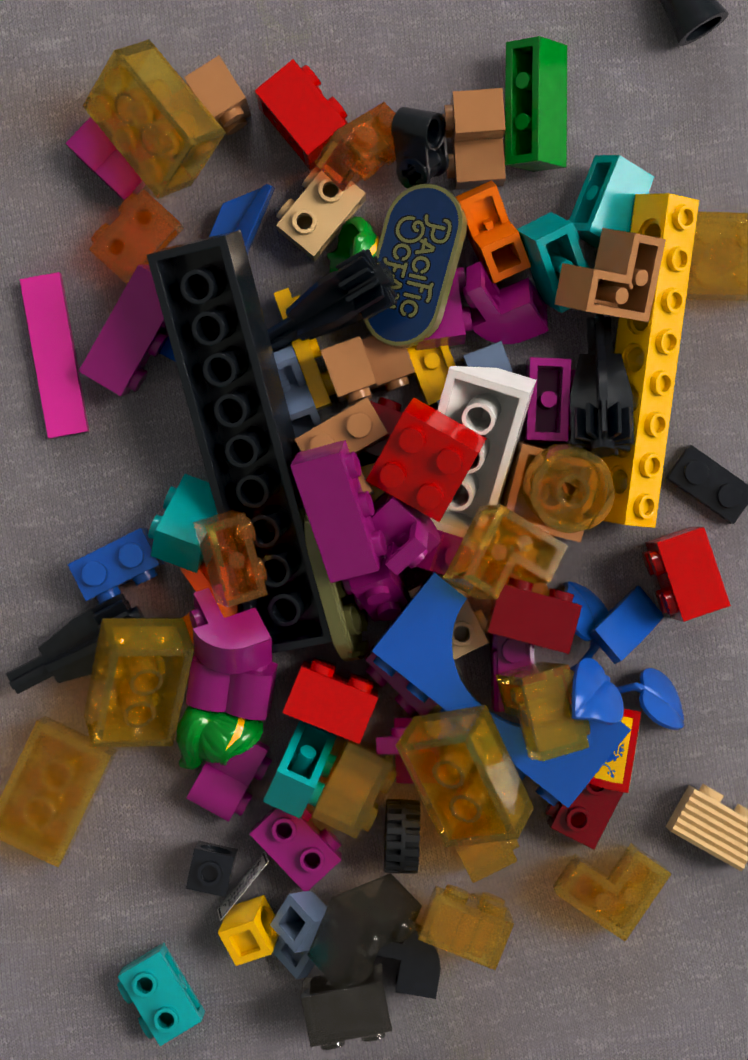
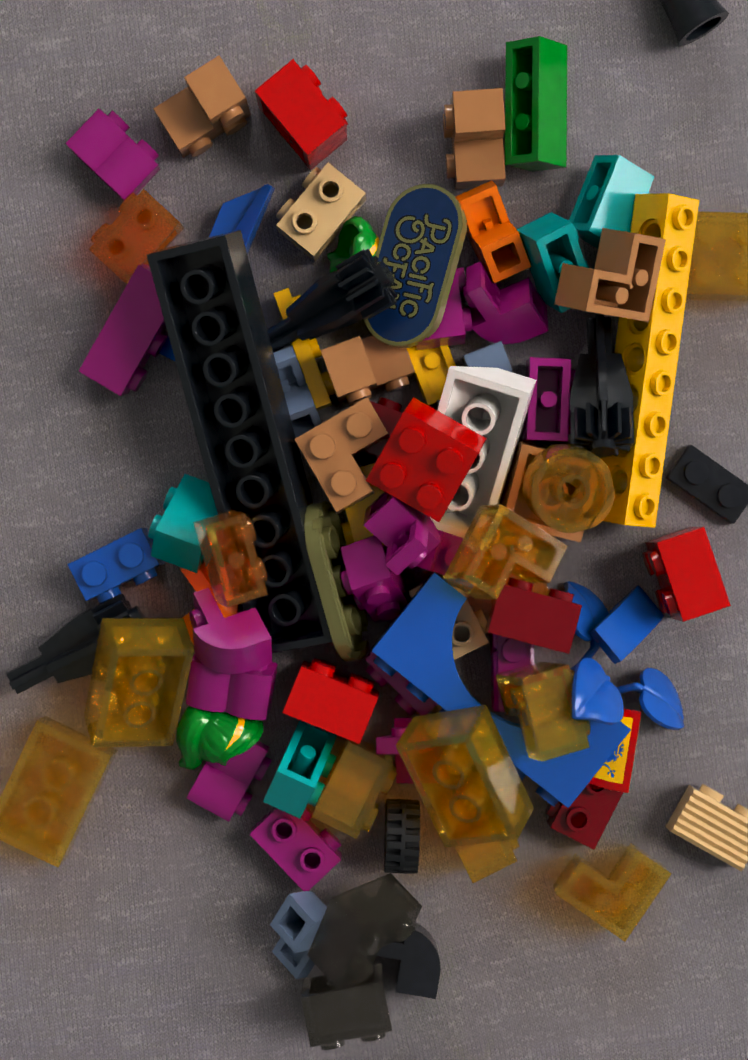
dark pink tile [20,272,90,439] -> none
clear yellow brick [83,39,226,199] -> none
teal brick [117,943,205,1046] -> none
black brick [186,841,238,897] -> none
white sticker [217,851,269,921] -> none
yellow brick [218,895,279,966] -> none
magenta brick [290,440,387,583] -> none
clear orange brick [315,102,396,192] -> none
black piece [391,107,449,189] -> none
clear yellow brick [417,884,514,971] -> none

